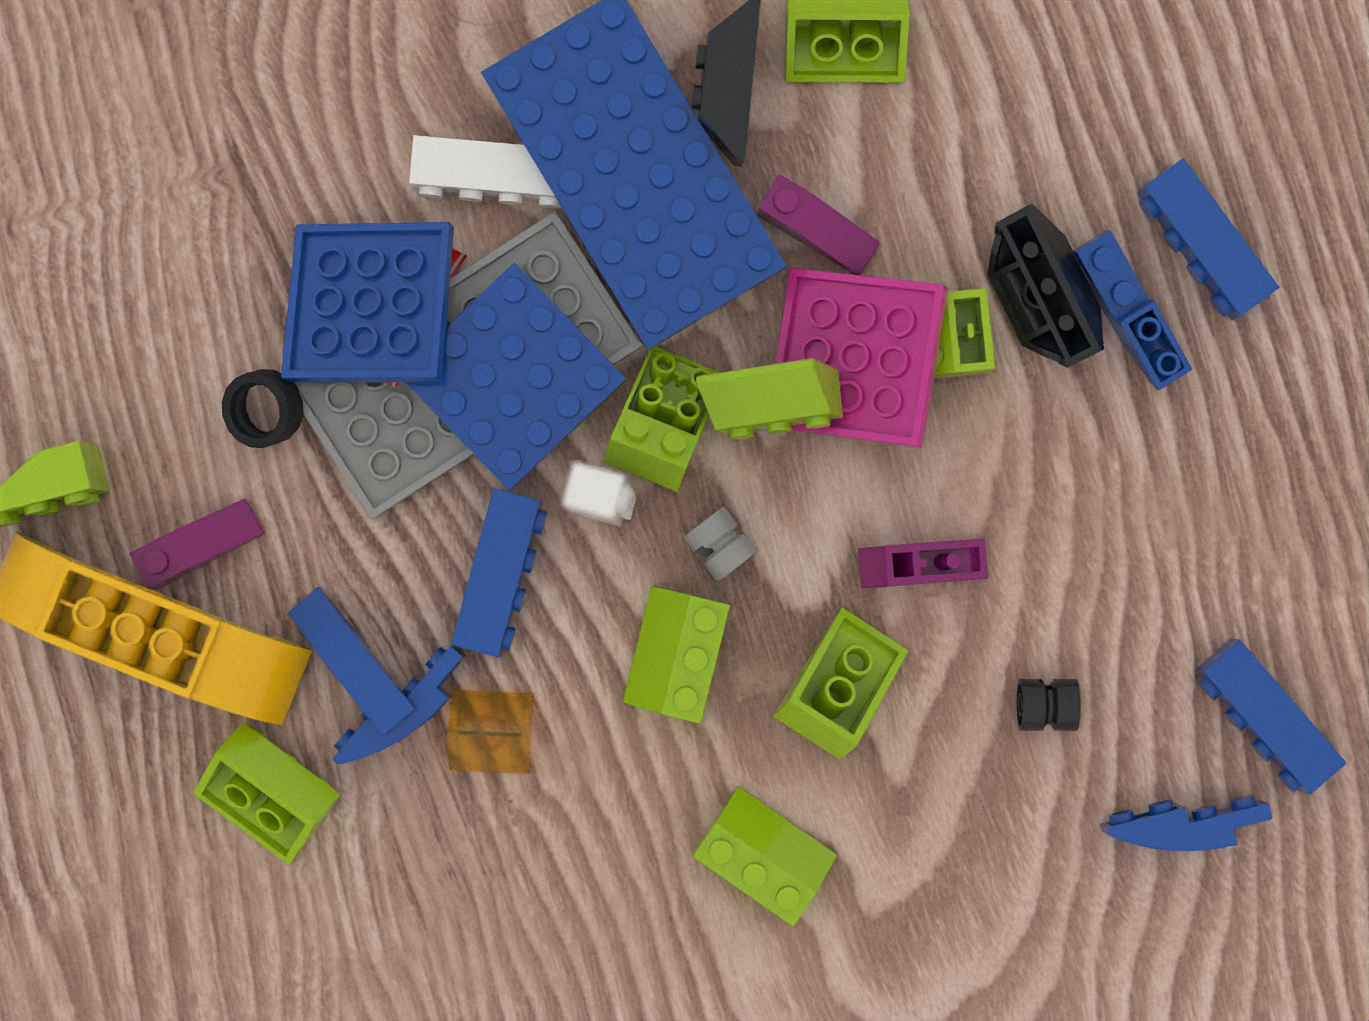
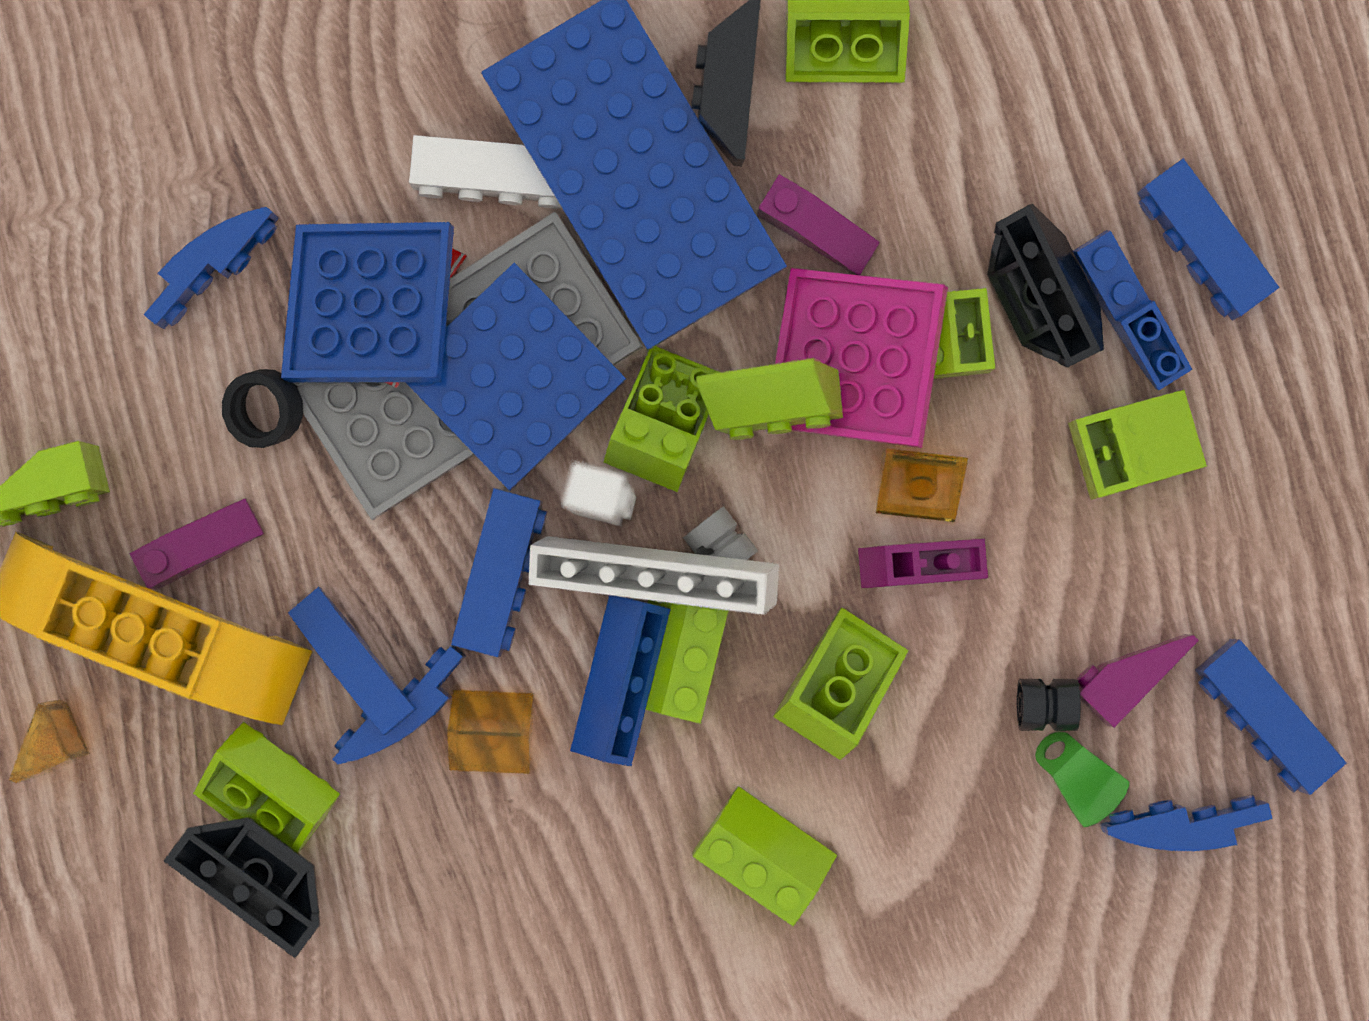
none -> clear yellow slope [8,700,90,783]
none -> blue slope [144,207,279,329]
none -> black wedge [164,817,321,958]
none -> white brick [529,536,779,614]
none -> blue brick [570,595,670,766]
none -> clear yellow slope [876,448,968,522]
none -> bright green piece [1035,732,1130,827]
none -> lime slope [1068,390,1207,500]
none -> magenta slope [1077,634,1199,728]

